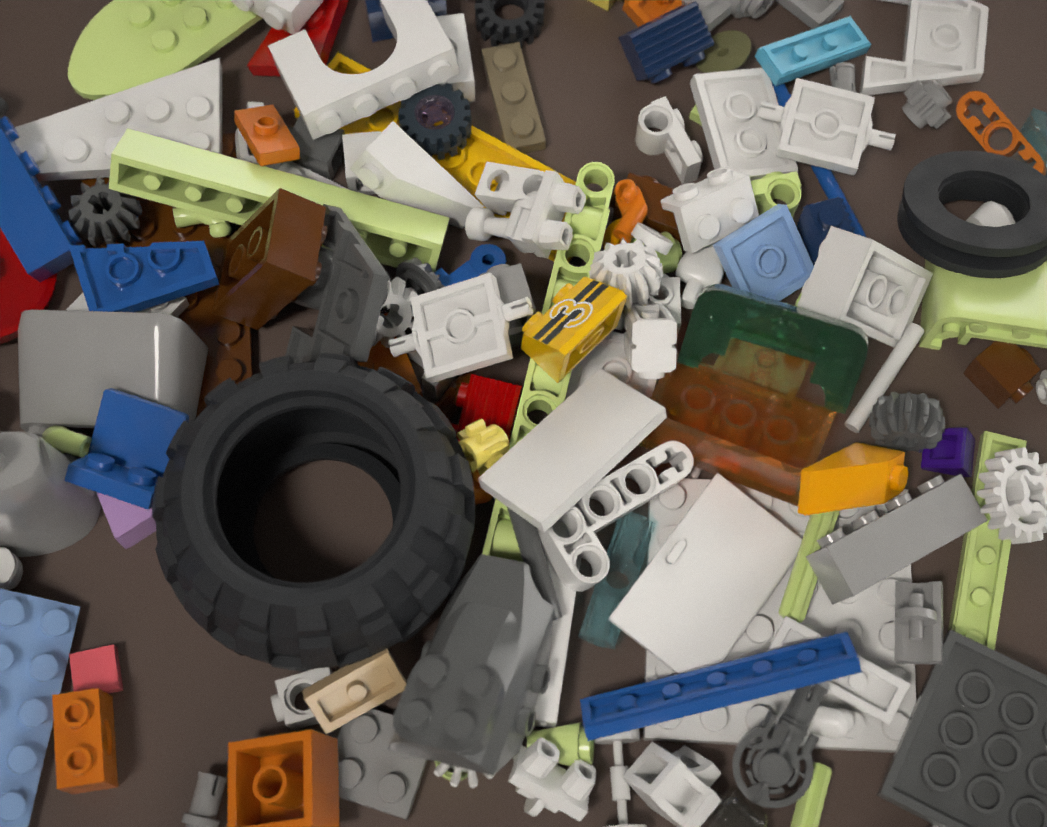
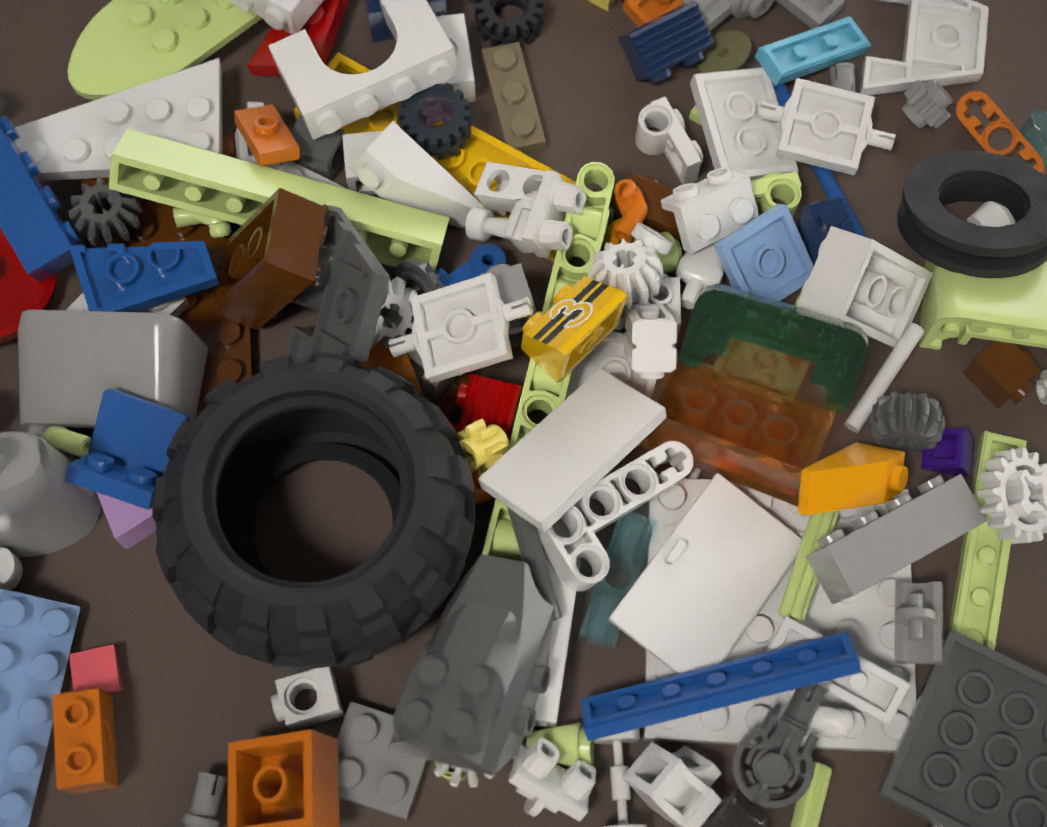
tan plate [302,649,407,735] -> none

